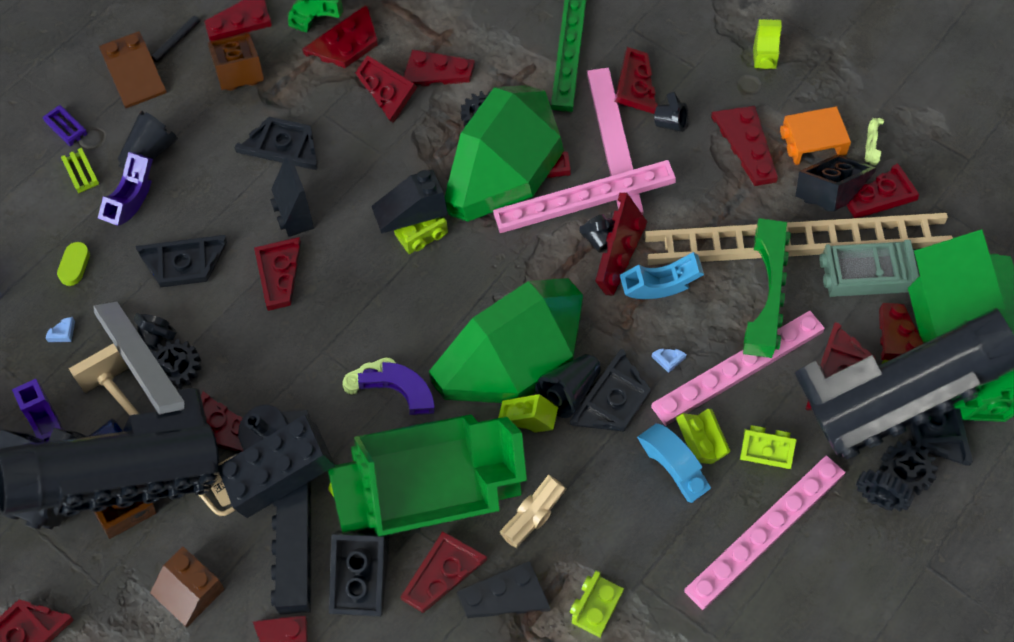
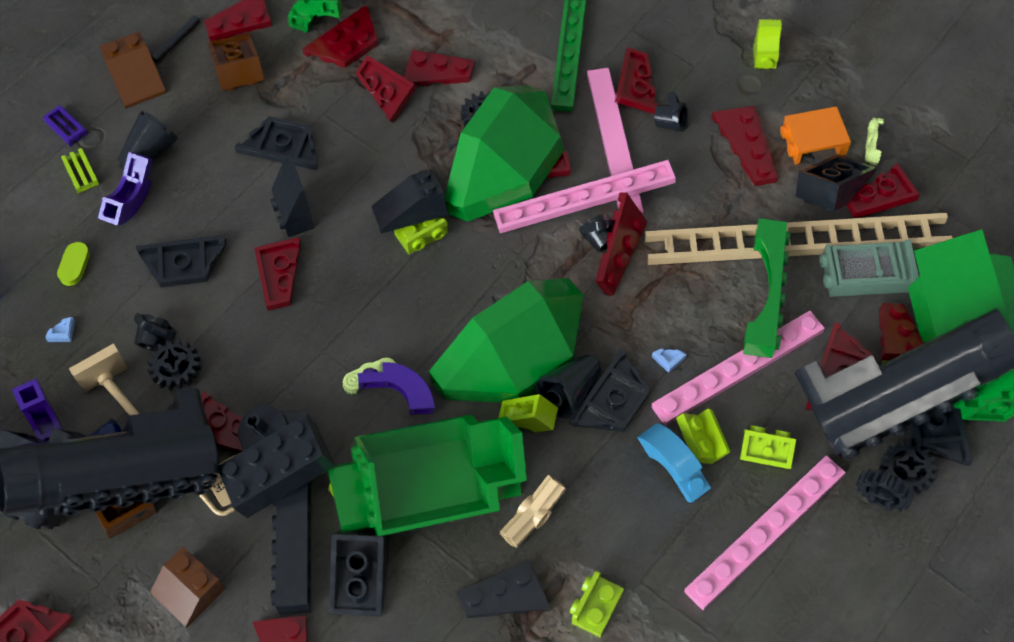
light grey tile [94,302,184,414] -> none
dark red wing [401,532,487,613] -> none
dark azure arch [620,252,704,299] -> none

